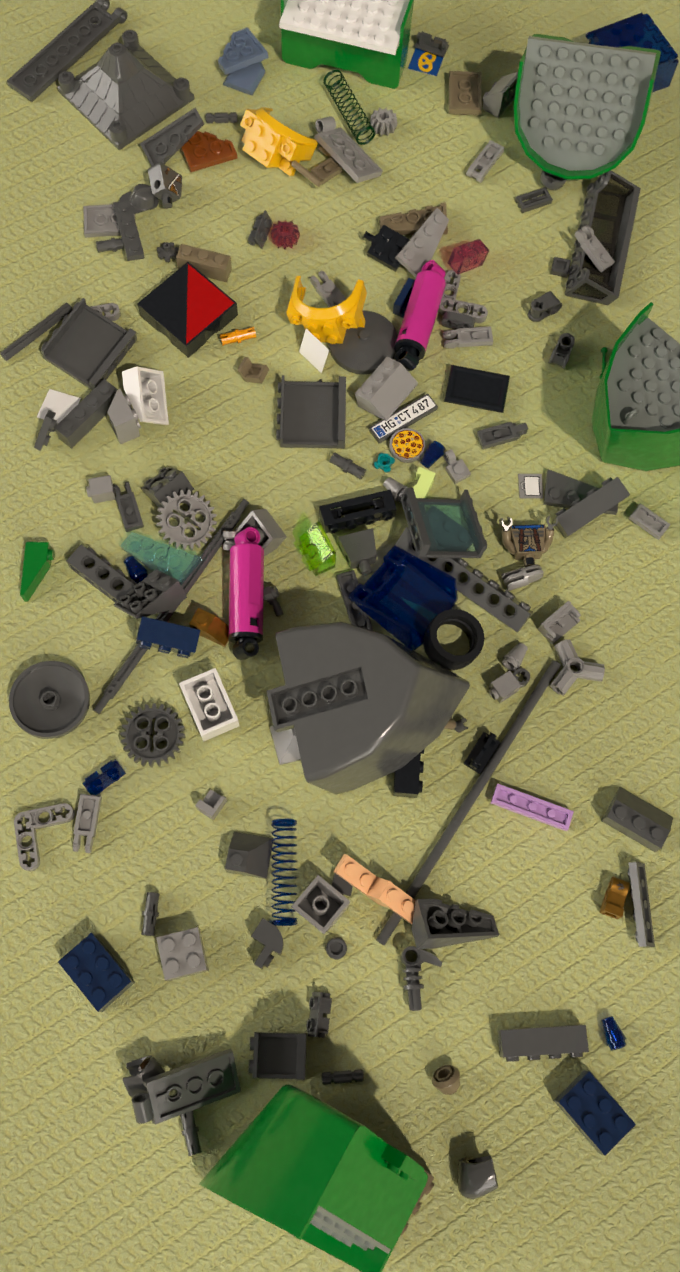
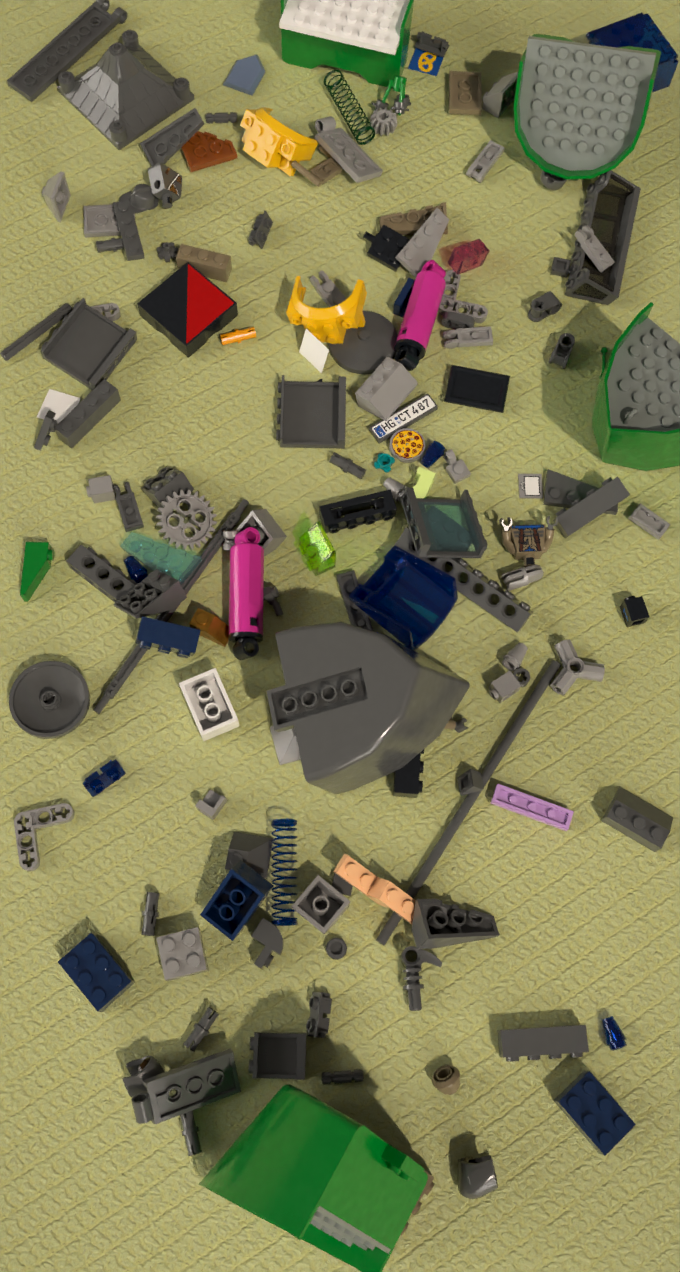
light grey hinge [73,794,102,853] -> none
light grey slope [107,389,141,445] -> none
dark grey gear [120,703,186,768] -> none
white slope [122,367,169,425] -> none
sand blue plate [218,28,269,75] -> none
dark tan bracket [238,357,269,384] -> none
clear pink gear [271,219,300,249] -> none
dark grey torso [338,528,377,575] -> none
black tyre [423,609,485,670] -> none
black hinge [463,732,500,774] -> none
dark grey hinge [477,422,528,449] -> none
dark grey tile [515,187,553,213] -> none
light grey hinge [538,601,581,645] -> none
pearl gold leg [600,877,629,919] -> none
dark grey plate [628,862,655,948] -> none
none -> light grey slope [42,172,71,222]
none -> dark grey pin [183,1006,220,1052]
none -> dark blue brick [200,860,274,941]
none -> plant [372,75,411,115]
none -> dark grey slope [457,769,484,796]
none -> black brick [620,596,650,627]

